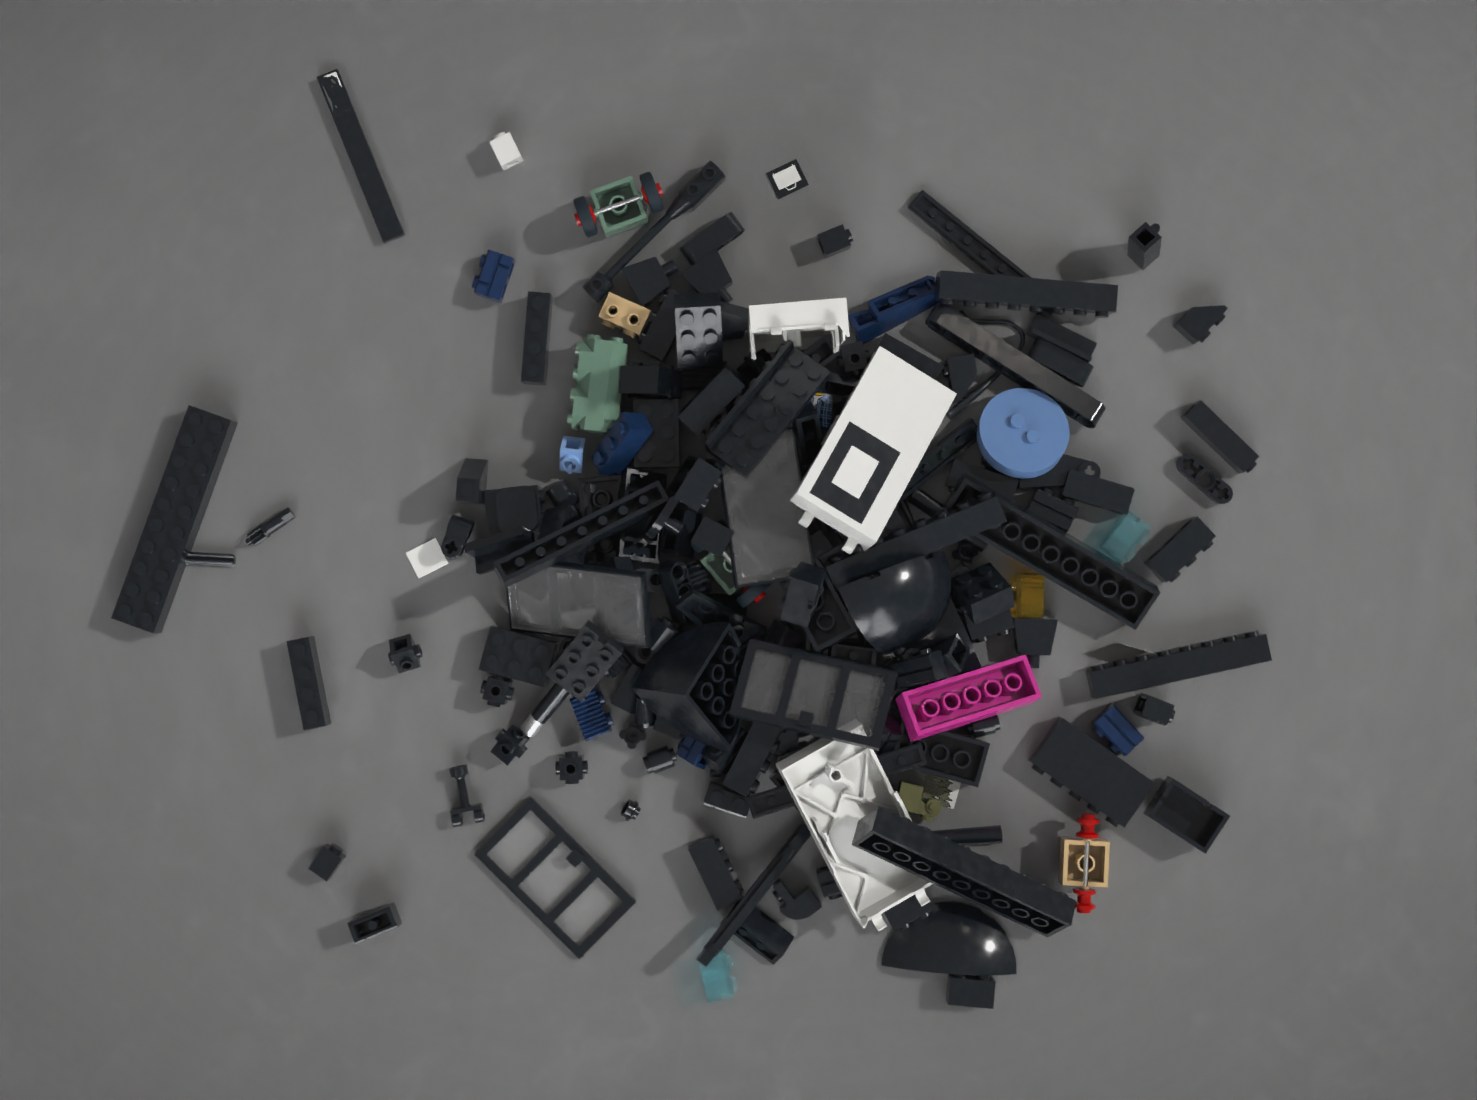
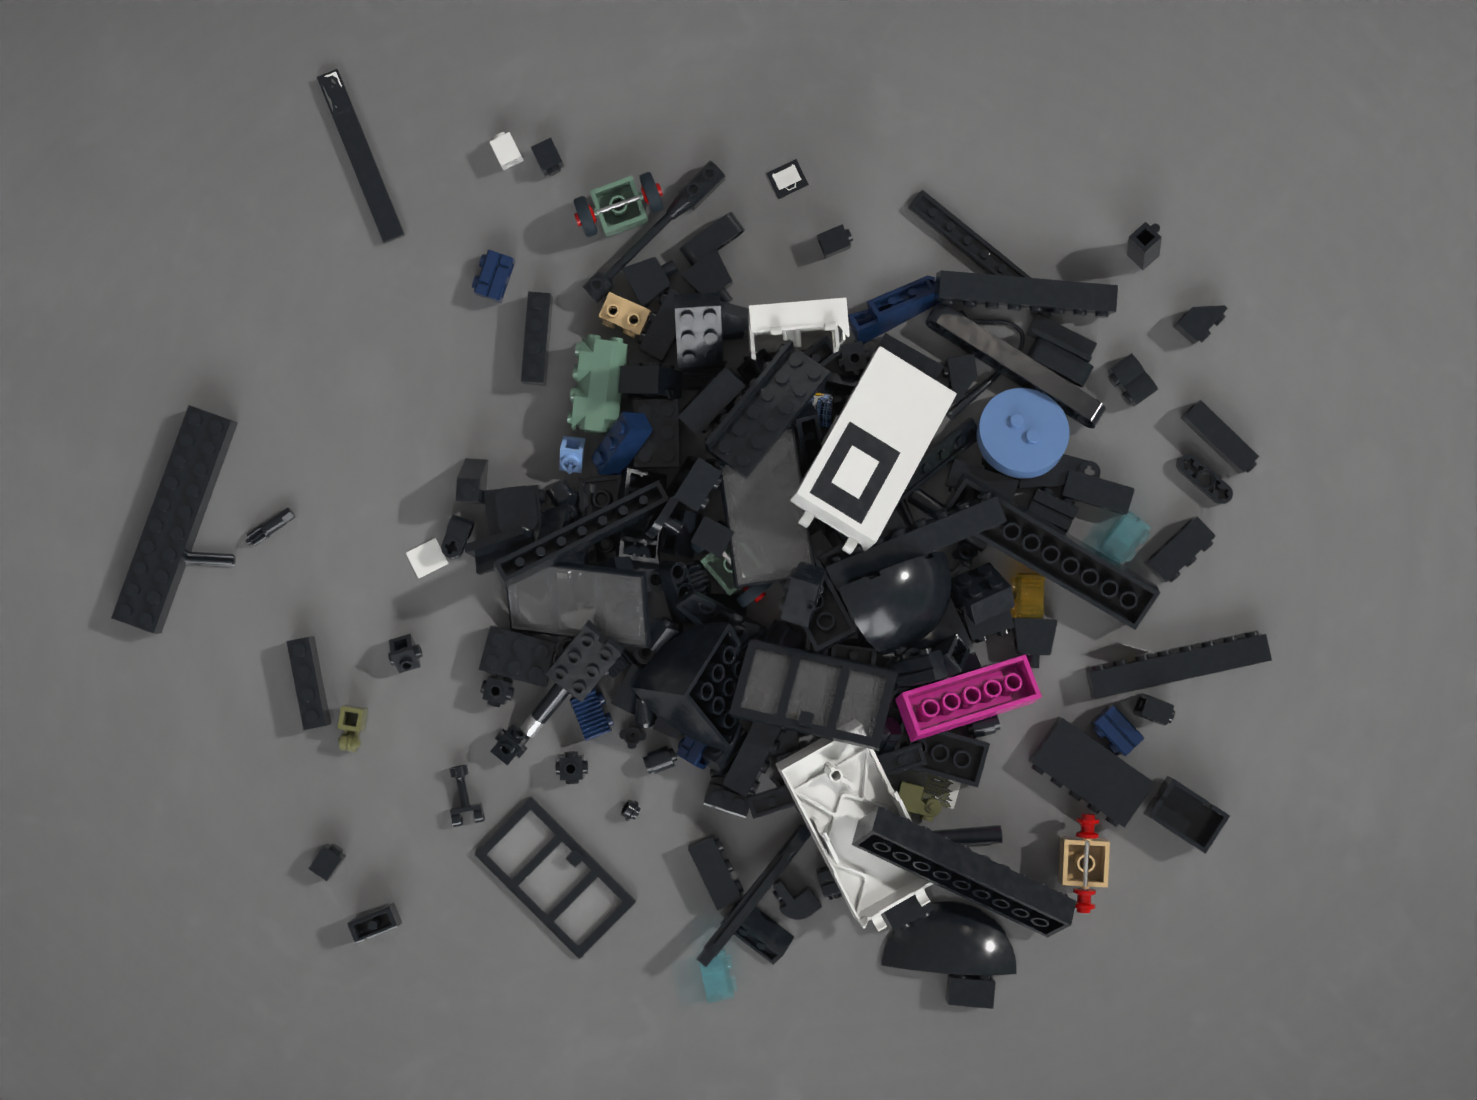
none -> olive brick [337,704,368,753]
none -> black brick [531,138,564,176]
none -> black brick [1107,353,1158,407]

